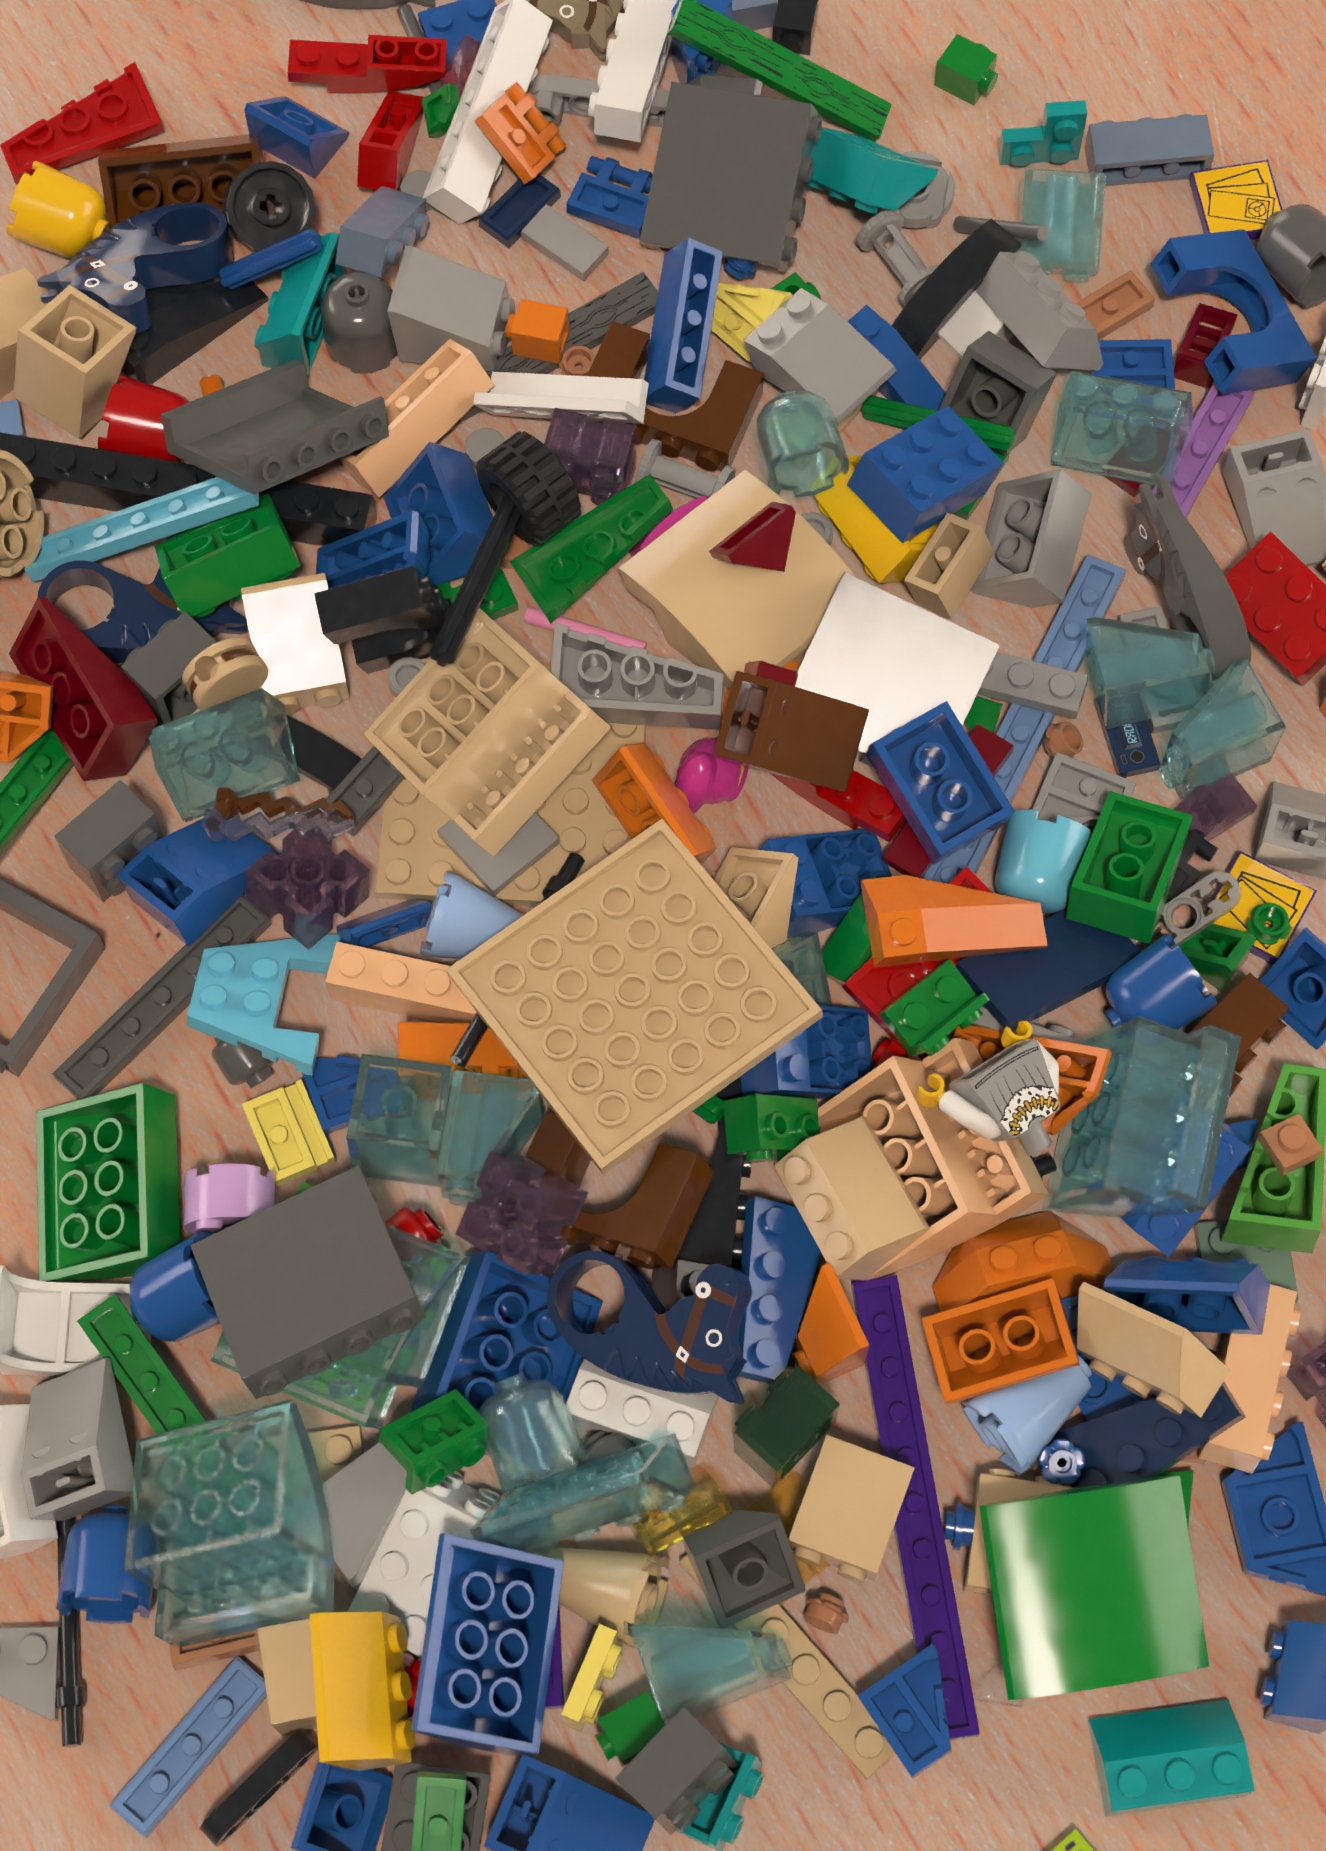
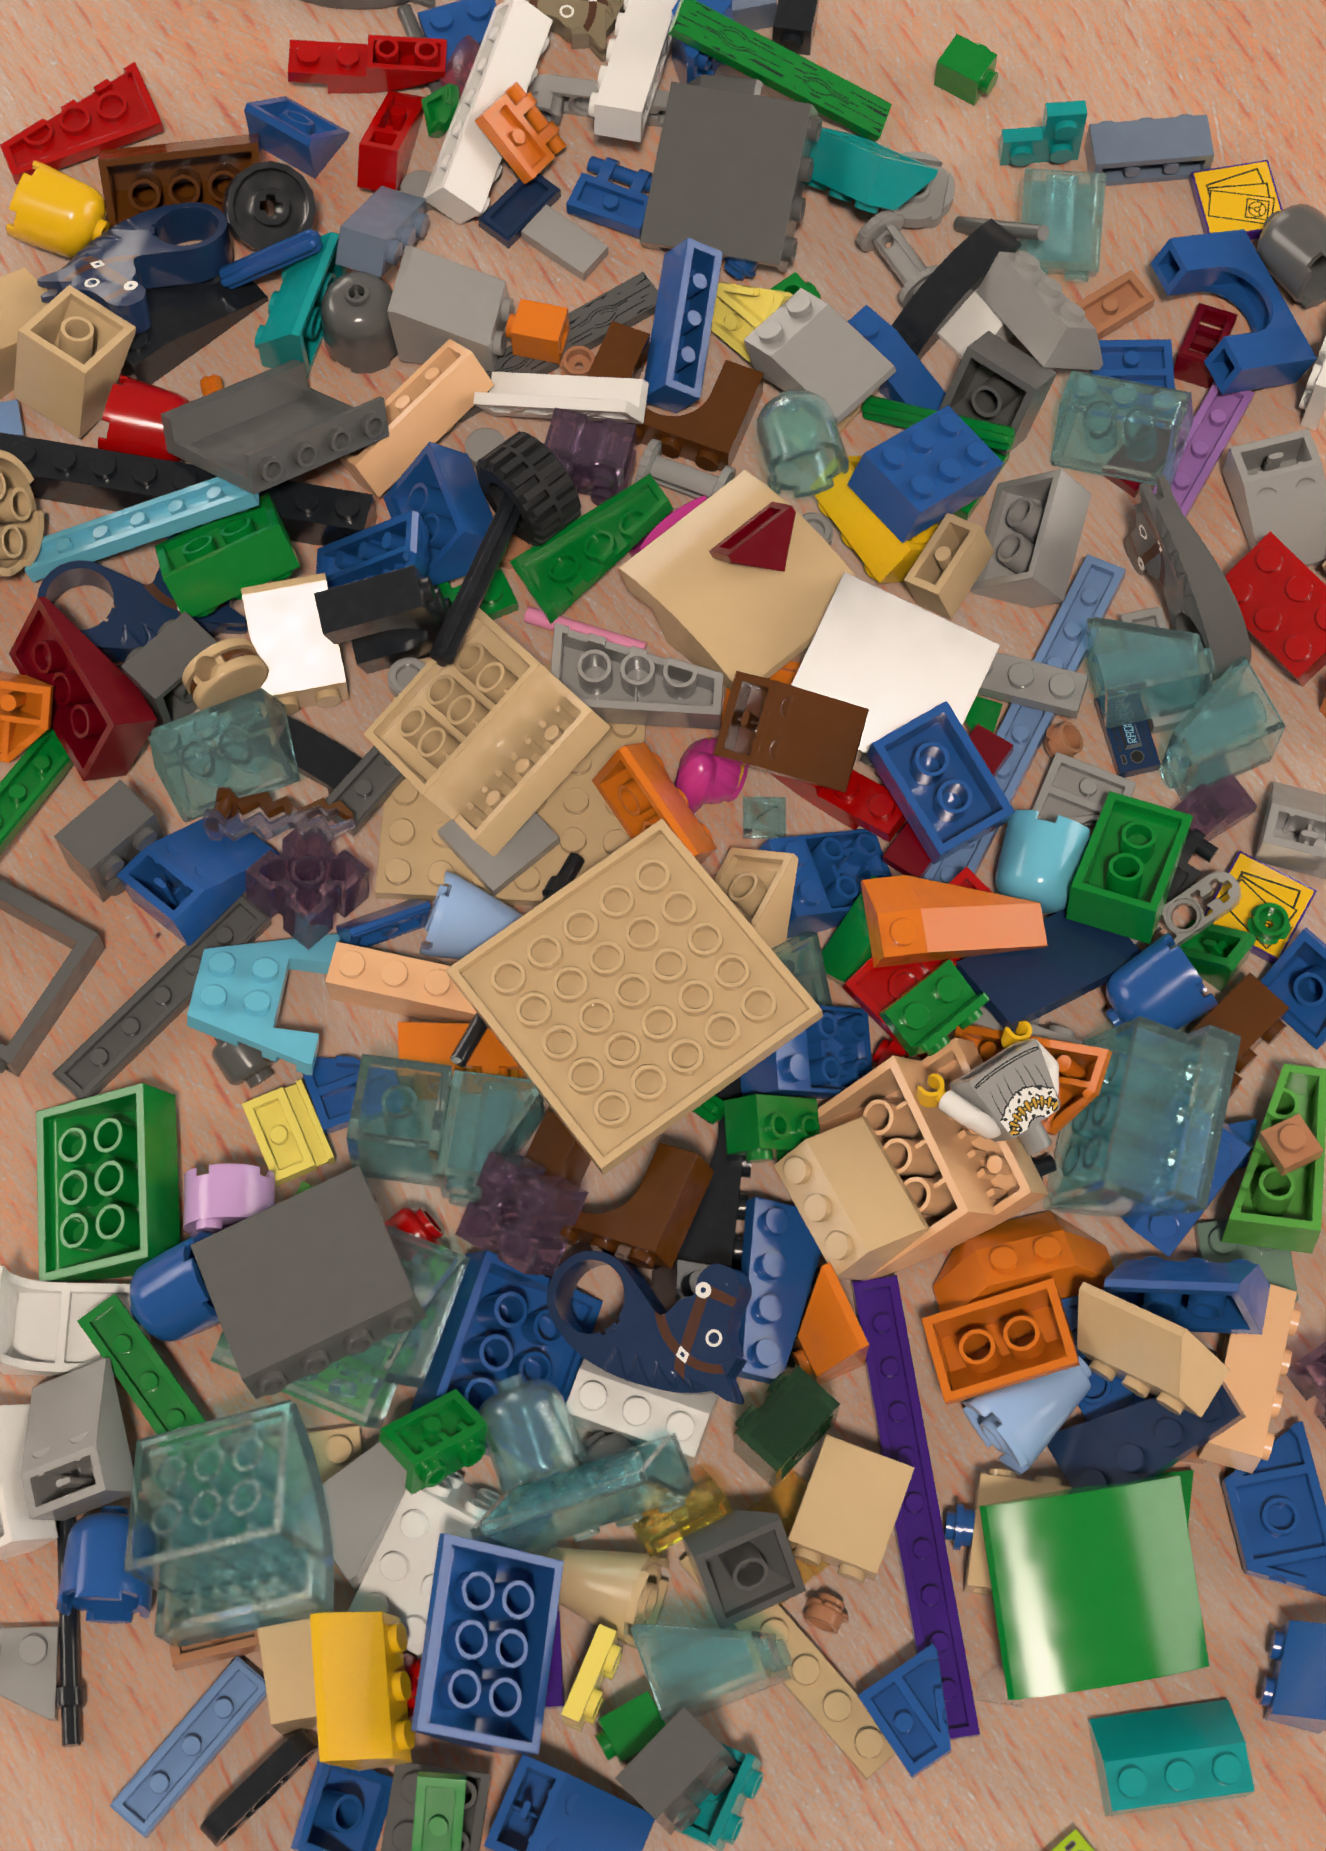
dark red tile [744,661,798,686] -> none
blue plate [1038,1439,1085,1485] -> none
none -> clear light blue slope [743,797,786,839]

